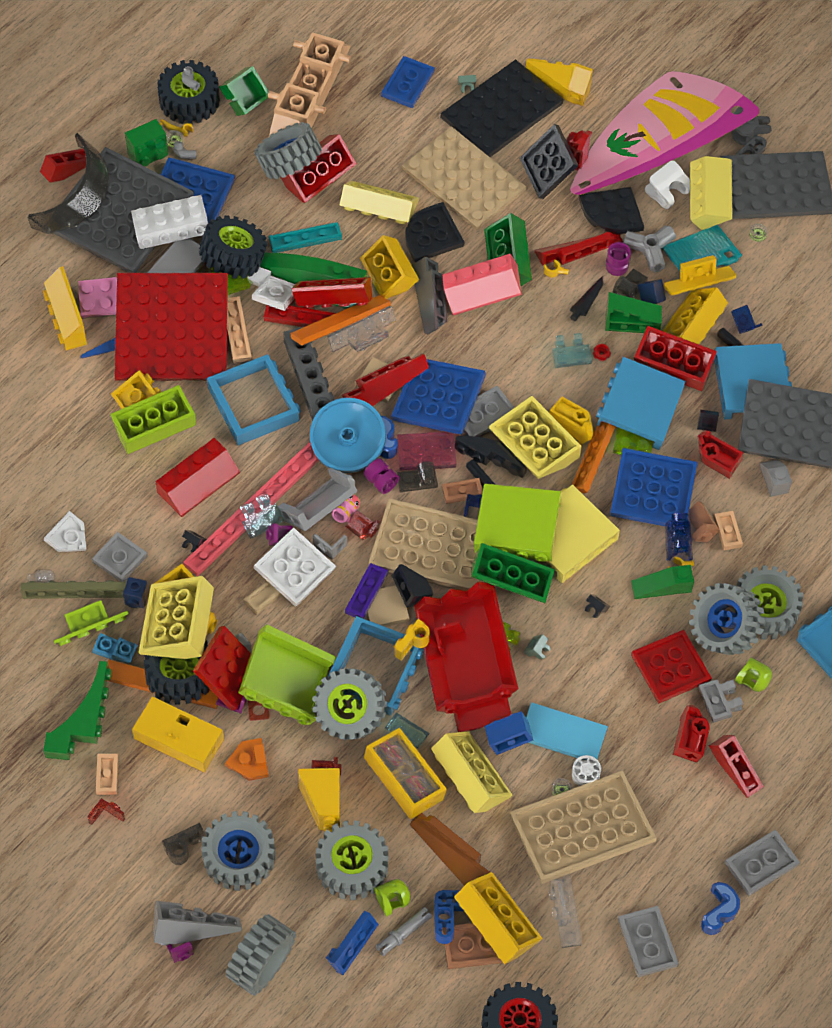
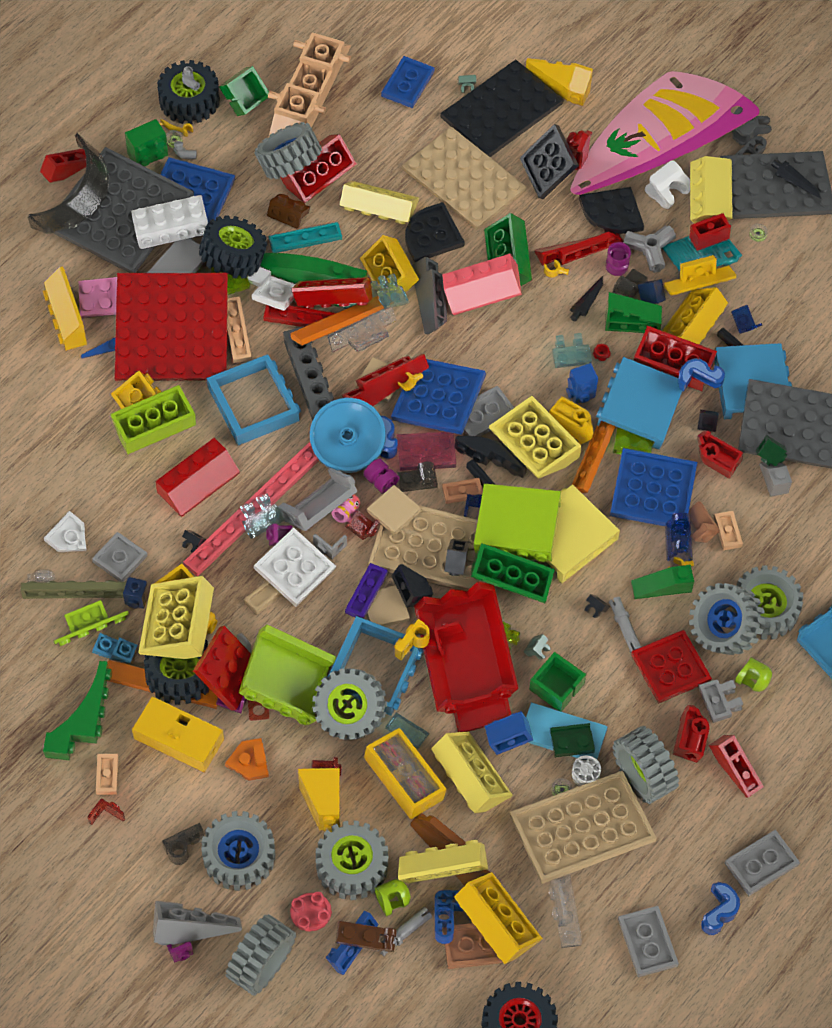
none -> reddish brown bracket [267,194,310,229]
none -> coral dish [290,891,332,932]
none -> reddish brown plate [335,921,397,952]
none -> tan tile [367,485,421,535]
none -> clear light blue plate [370,274,409,308]
none -> yellow piece [398,372,423,391]
none -> light yellow slope [398,840,488,884]
none -> black slope [444,539,470,576]
none -> green piece [529,652,586,712]
none -> dark green plate [550,723,595,758]
none -> blue brick [566,363,598,404]
none -> light grey pin [609,597,641,653]
none -> light grey wheel [612,726,679,804]
none -> blue animal [678,358,725,392]
none -> red brick [689,213,731,251]
none -> dark green brick [756,435,787,466]
none -> black bar [771,160,822,199]

